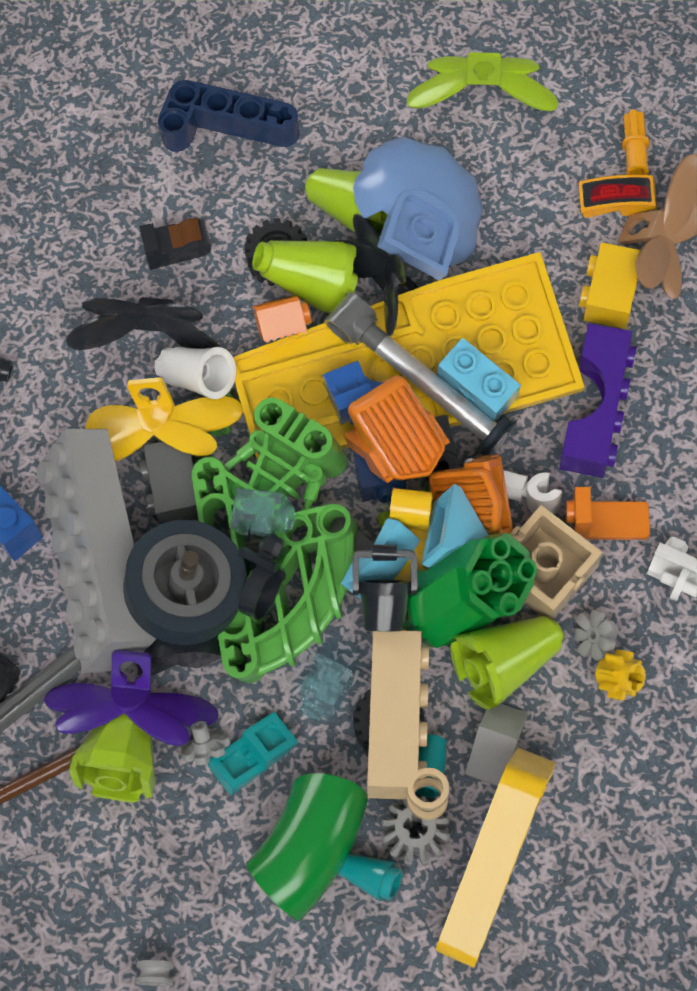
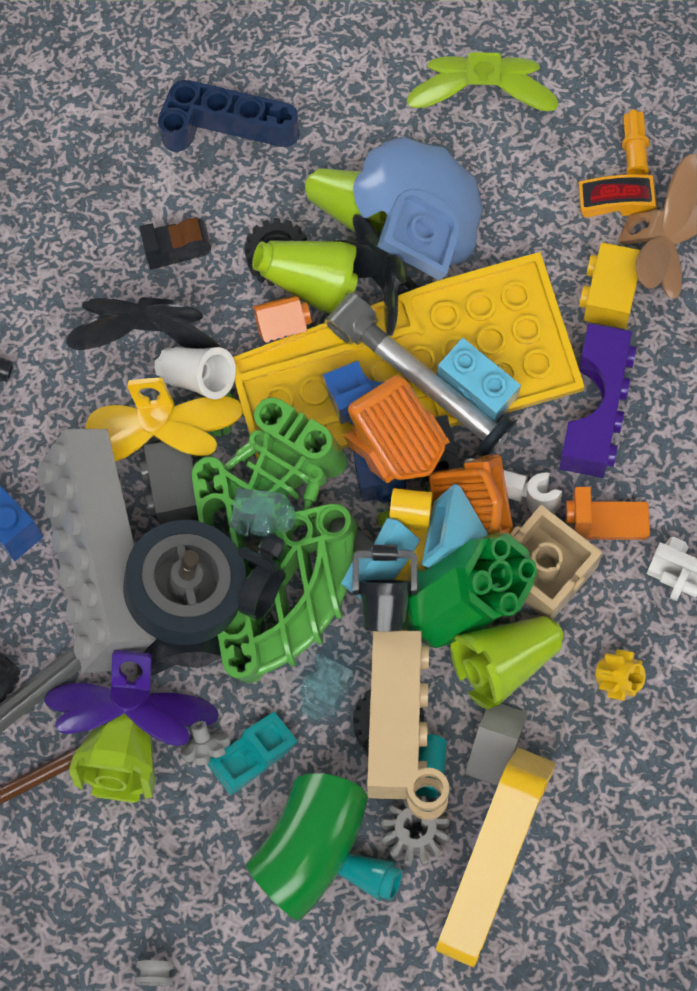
light grey plant [575,610,617,661] -> none

